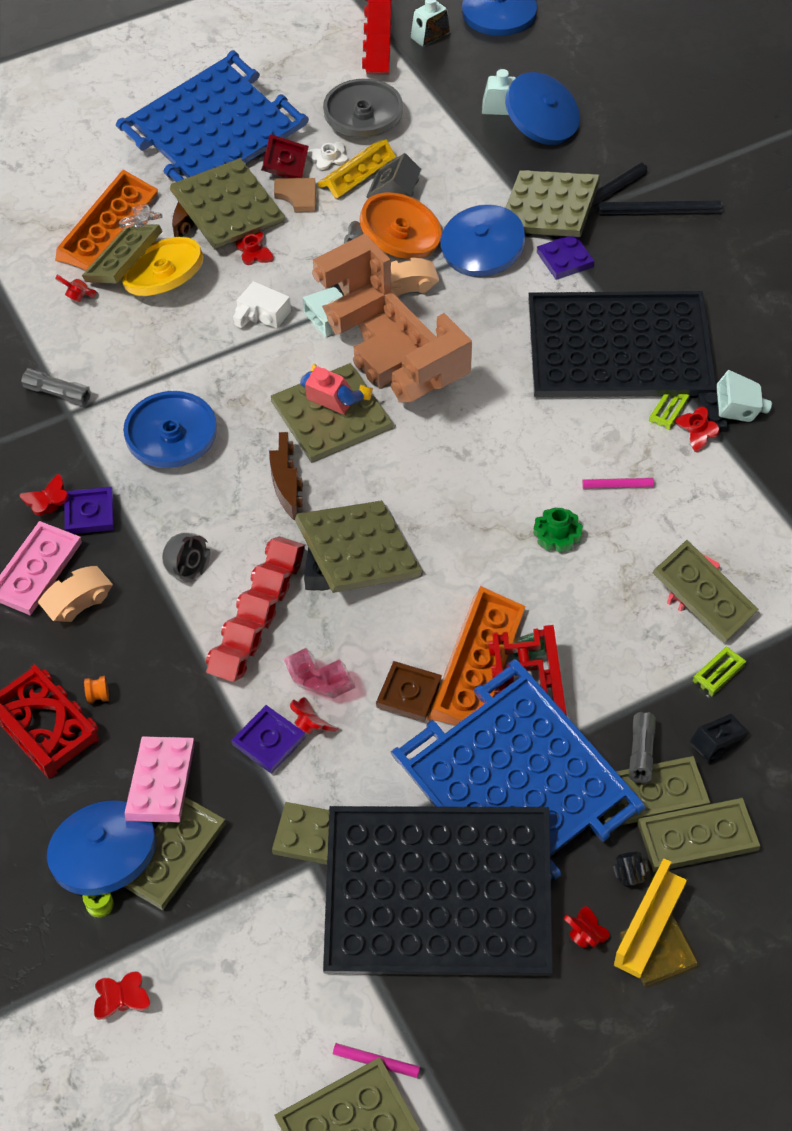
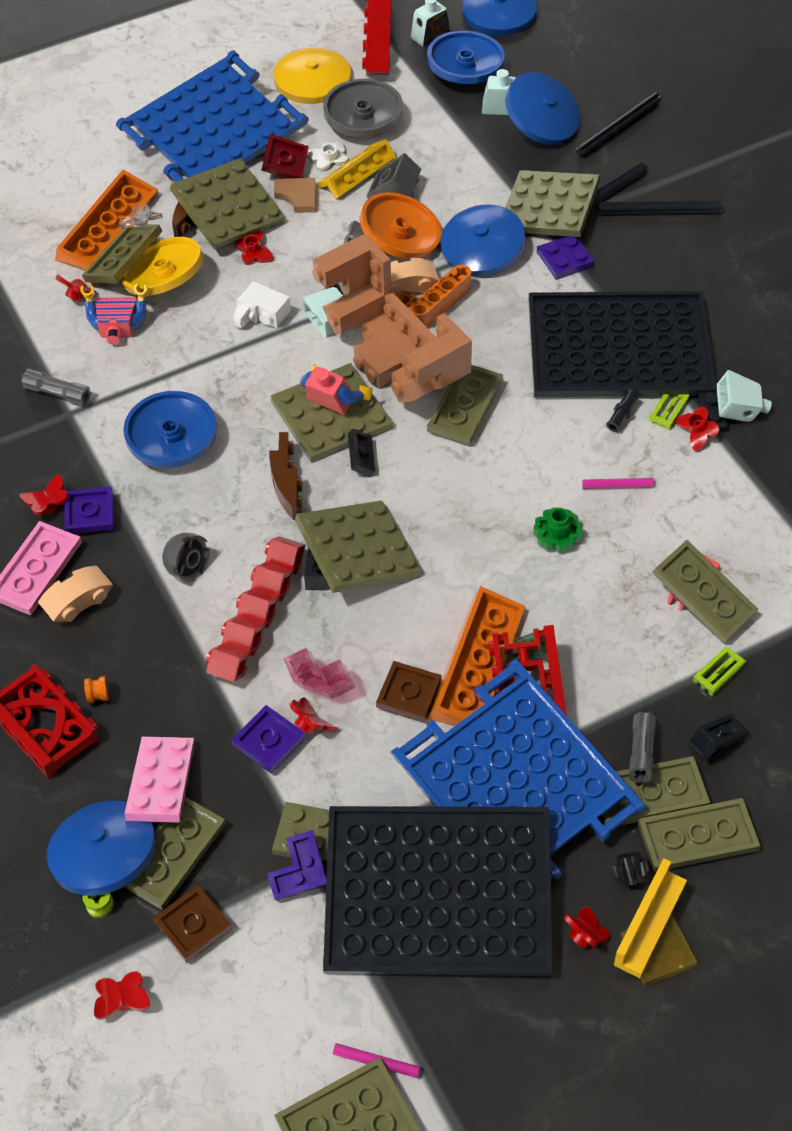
none -> torso [81,283,150,344]
none -> reddish brown plate [153,885,232,963]
none -> dark purple plate [267,830,327,901]
none -> yellow dish [274,48,351,104]
none -> black plate [348,429,375,477]
none -> orange beam [395,265,471,328]
none -> blue dish [427,30,505,84]
none -> olive plate [427,365,503,445]
none -> black axle [576,92,661,157]
none -> black pin [606,390,639,433]

